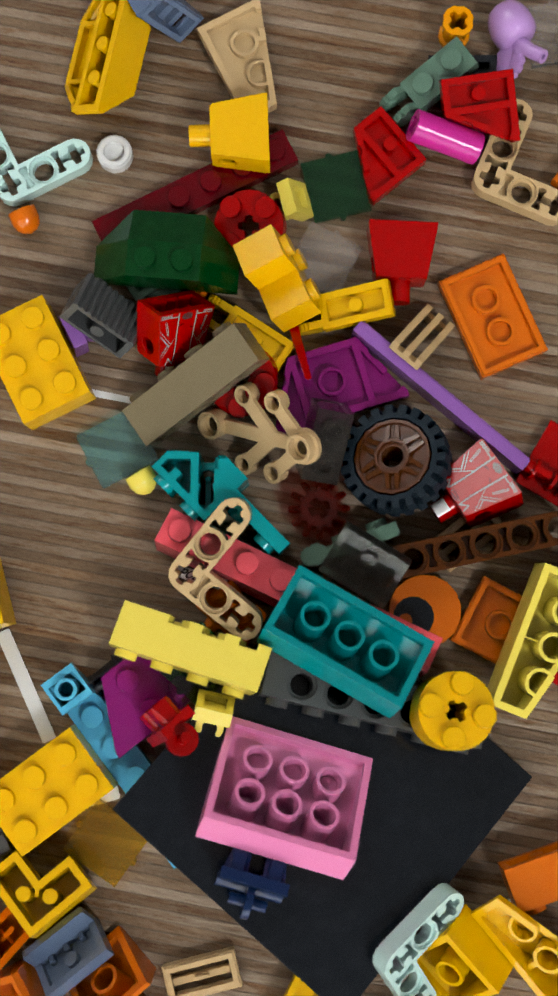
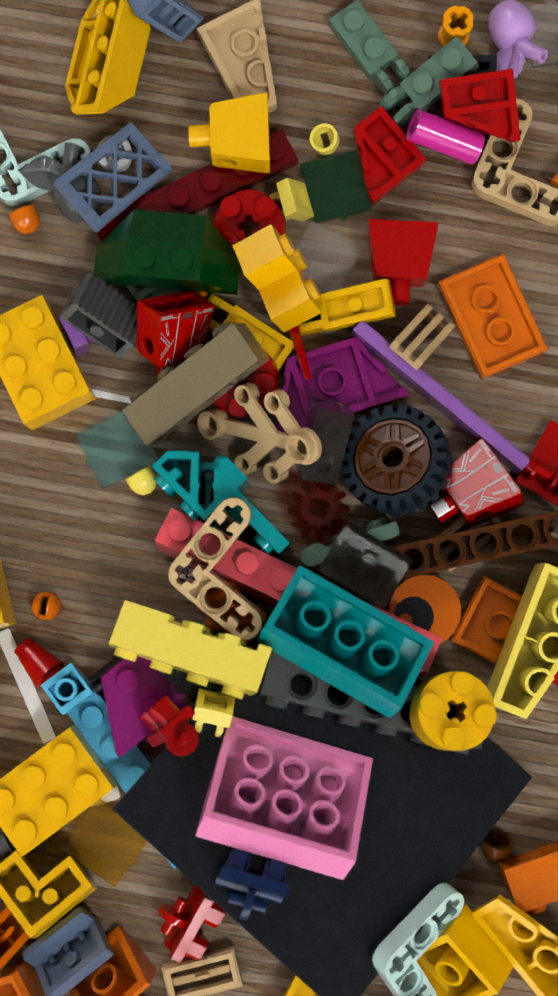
none -> red cone [14,638,64,693]
none -> dark grey piece [21,142,102,222]
none -> orange hinge [31,591,62,621]
none -> sand blue window [53,122,172,232]
none -> red hips [158,885,225,963]
none -> light yellow hinge [310,123,340,155]
none -> sand green hinge [328,0,412,95]
none -> reddish brown hinge [482,830,514,863]

